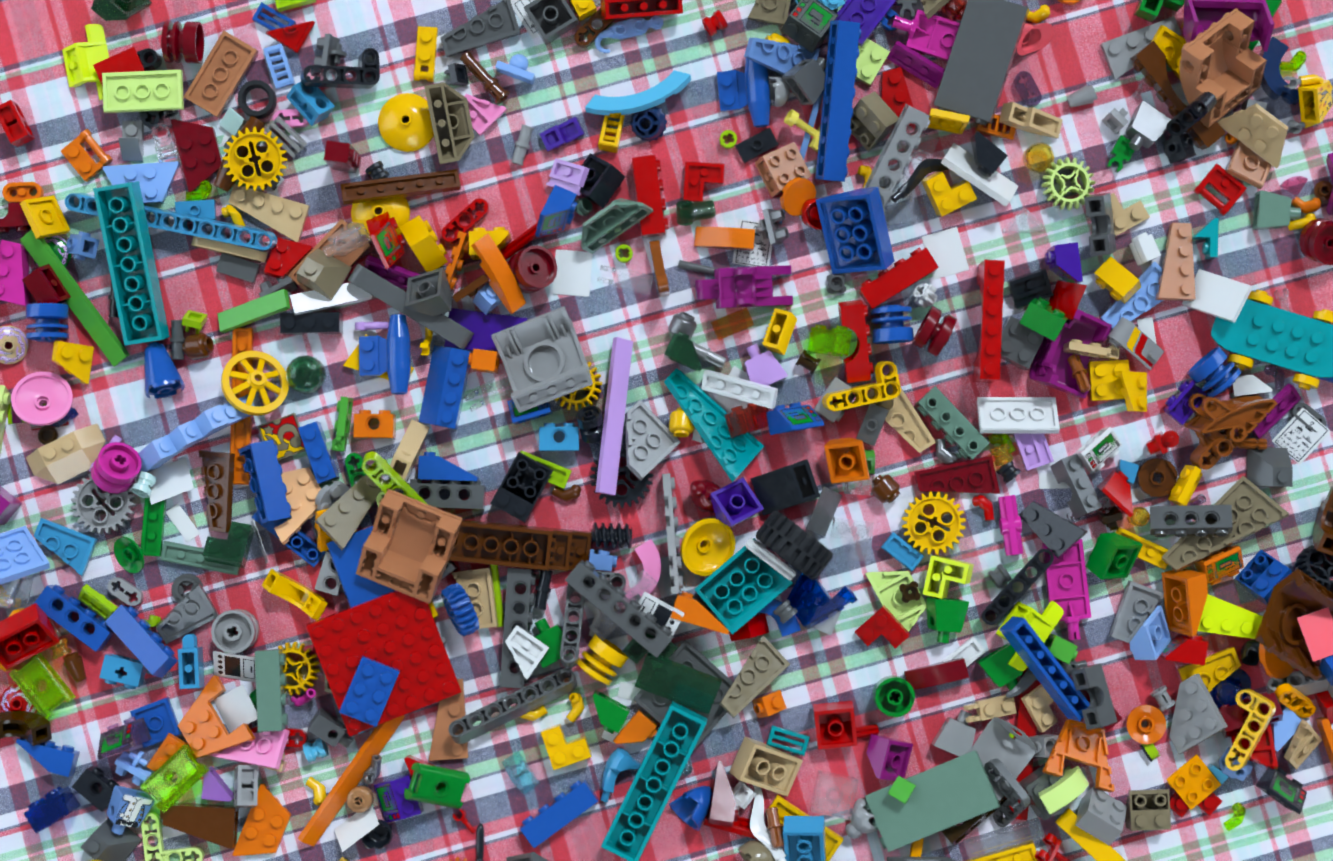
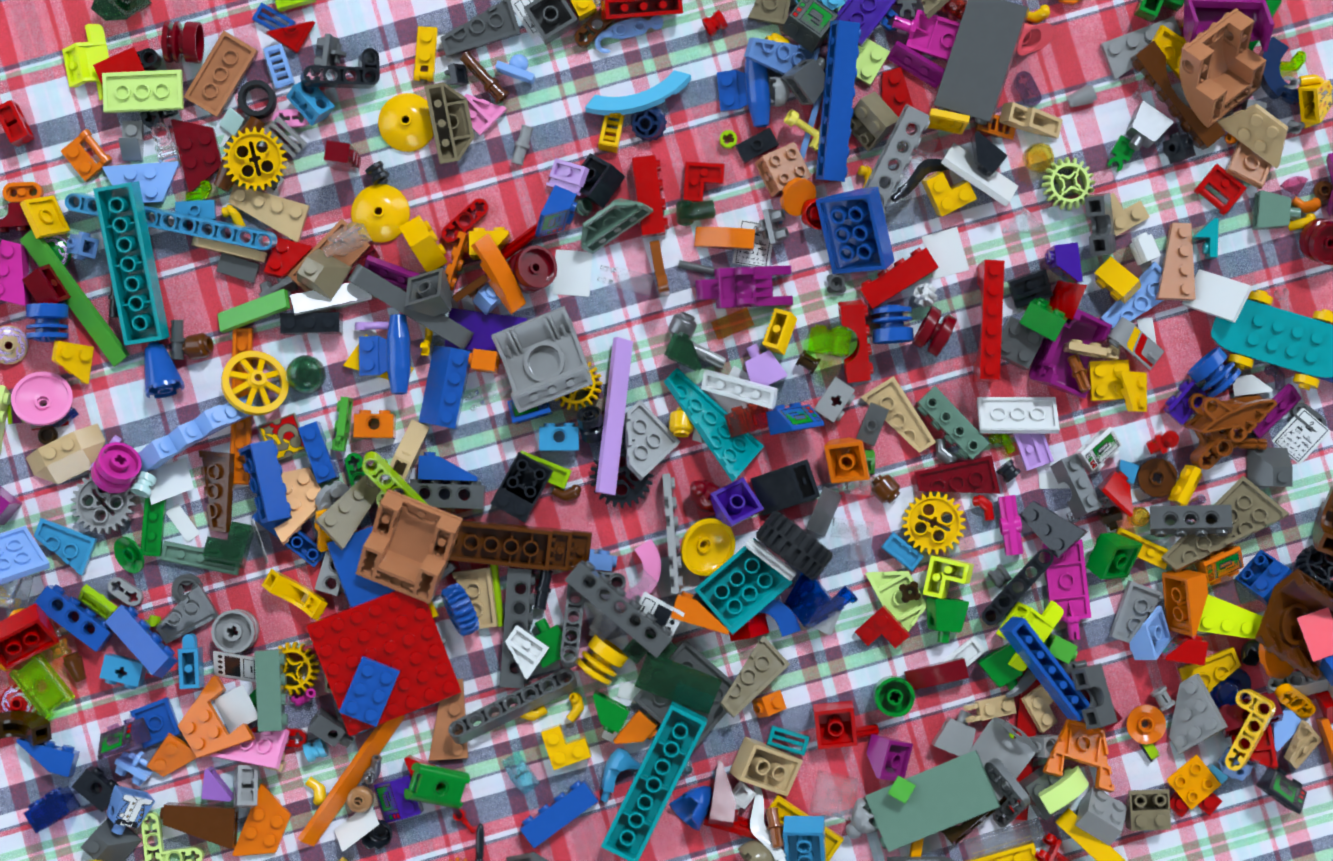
clear neon green piece [140,744,209,813] -> none
lime tile [182,310,208,334] -> none
reddish brown plate [340,169,461,205] -> none
red slope [366,212,406,269] -> none
dark purple slope [539,117,585,152] -> none
black piece [592,522,632,548] -> none
lime bush [615,244,633,263] -> none
dark grey wheel [773,599,798,624] -> none
yellow beam [822,361,901,411] -> none
clear yellow wheel [990,444,1014,466] -> none
light grey tile [1102,108,1129,134] -> none
black beam [1166,92,1217,137] -> none
clear neon green arm [1223,802,1246,831] -> none

